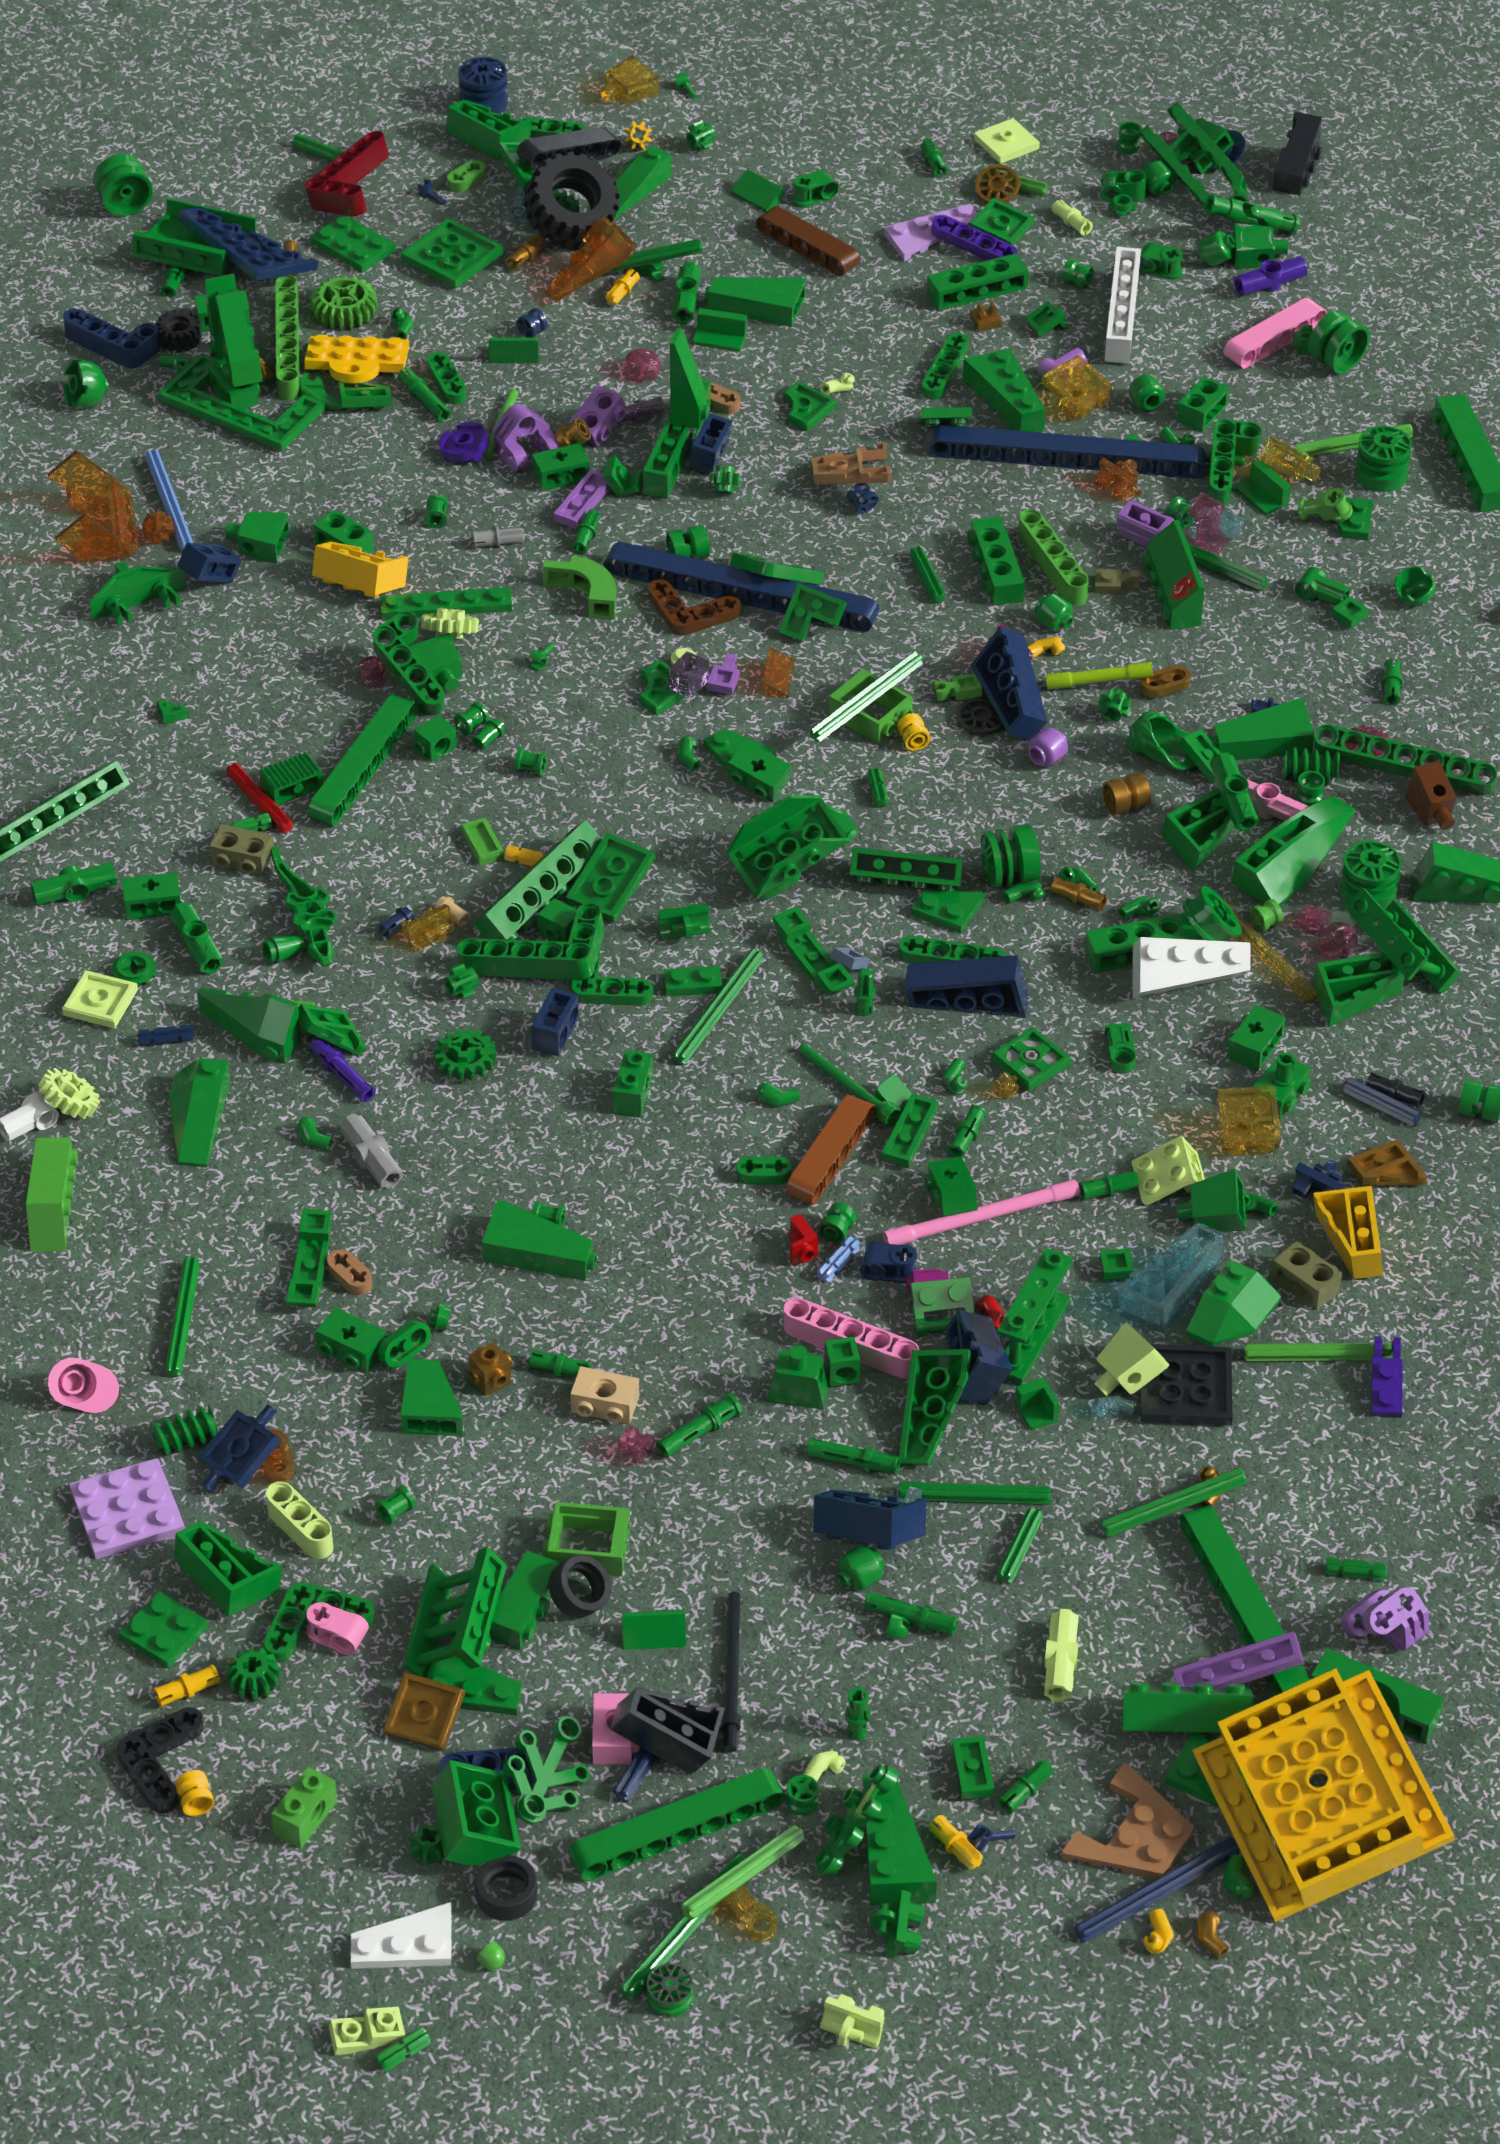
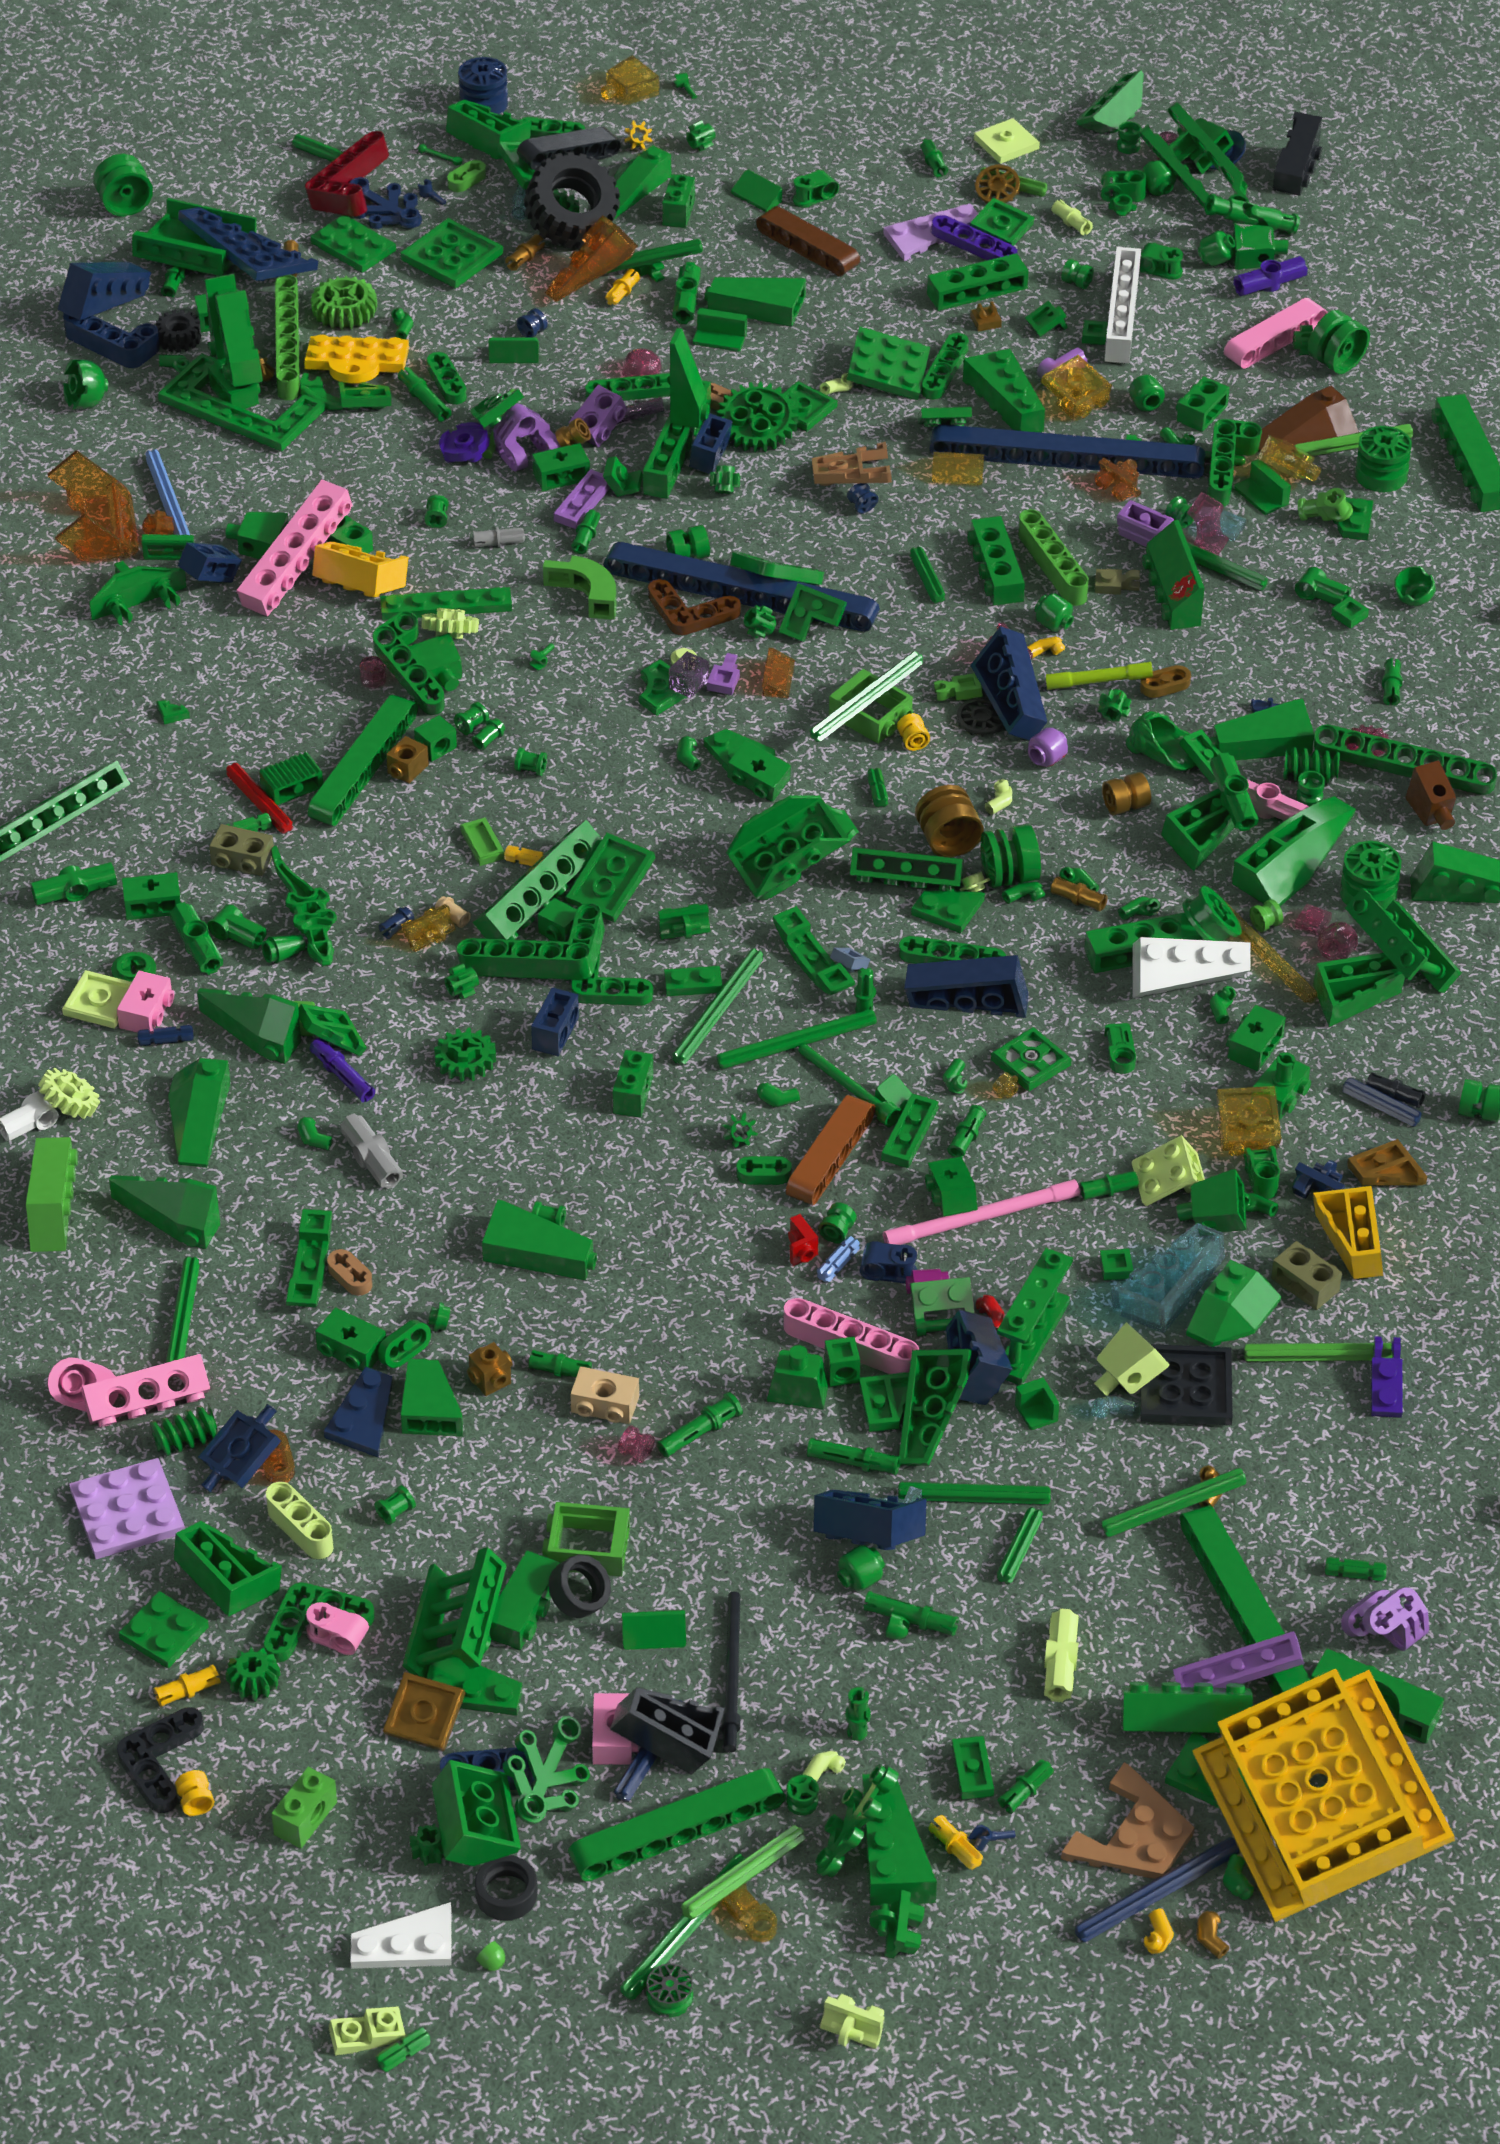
none -> dark blue wedge [57,262,151,320]
none -> bright pink brick [81,1354,211,1428]
none -> green wedge [109,1175,220,1249]
none -> bright pink brick [117,971,174,1033]
none -> green tile [141,534,194,560]
none -> green piece [207,904,267,949]
none -> bright pink brick [237,480,352,617]
none -> dark blue wing [324,1367,393,1458]
none -> dark blue plant [350,177,422,229]
none -> pearl gold brick [386,736,428,784]
none -> green hinge [418,144,462,165]
none -> green wing [469,389,524,428]
none -> green beam [585,373,670,401]
none -> green brick [662,174,695,228]
none -> green gear [717,382,799,453]
none -> green axle [717,1010,877,1069]
none -> green gear [721,1111,758,1148]
none -> green gear [744,605,776,638]
none -> green plate [846,326,930,400]
none -> green wing [859,1372,909,1432]
none -> pearl gold wheel [915,784,984,858]
none -> clear yellow panel [932,452,984,485]
none -> yellowish green plate [960,871,990,892]
none -> yellowish green arm [985,779,1012,815]
none -> wedge [1075,70,1144,133]
none -> green plate [1082,320,1108,345]
none -> green arm [1209,986,1236,1024]
none -> green piece [1243,1145,1280,1199]
none -> reddish brown wedge [1258,385,1359,455]

